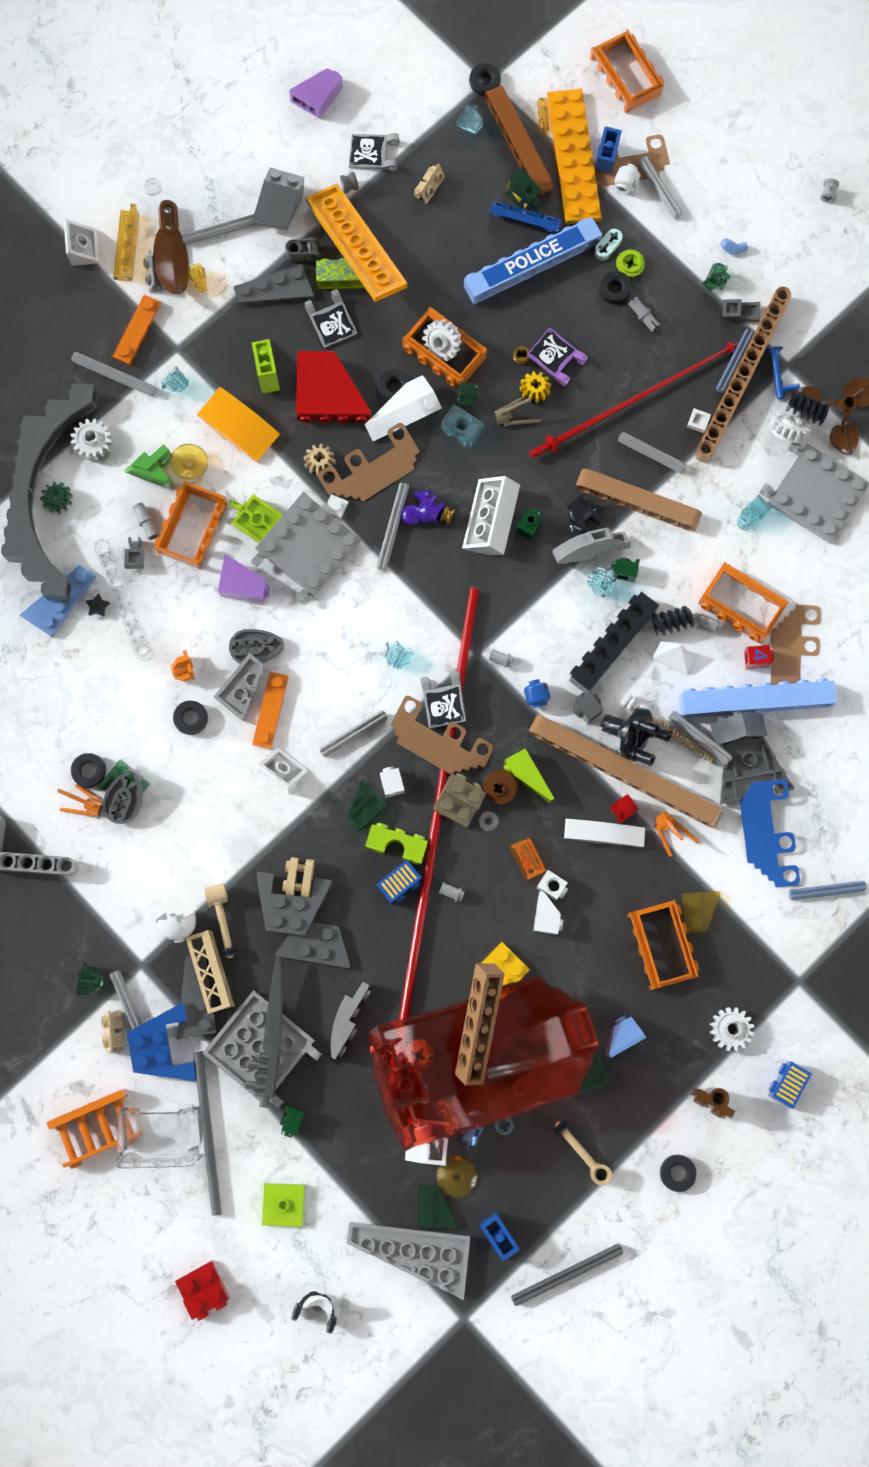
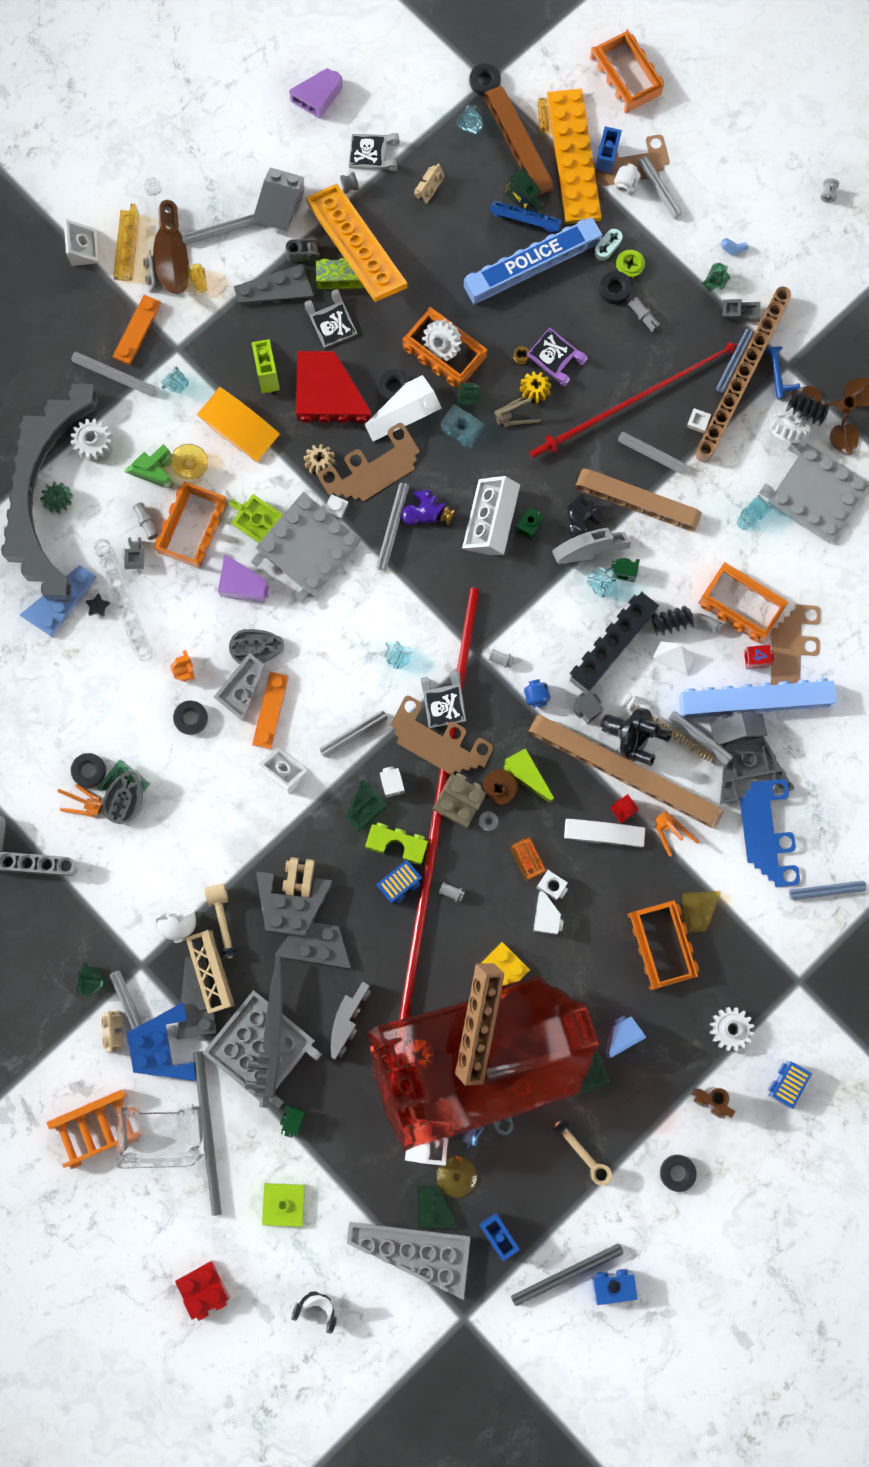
none -> blue brick [591,1269,638,1305]

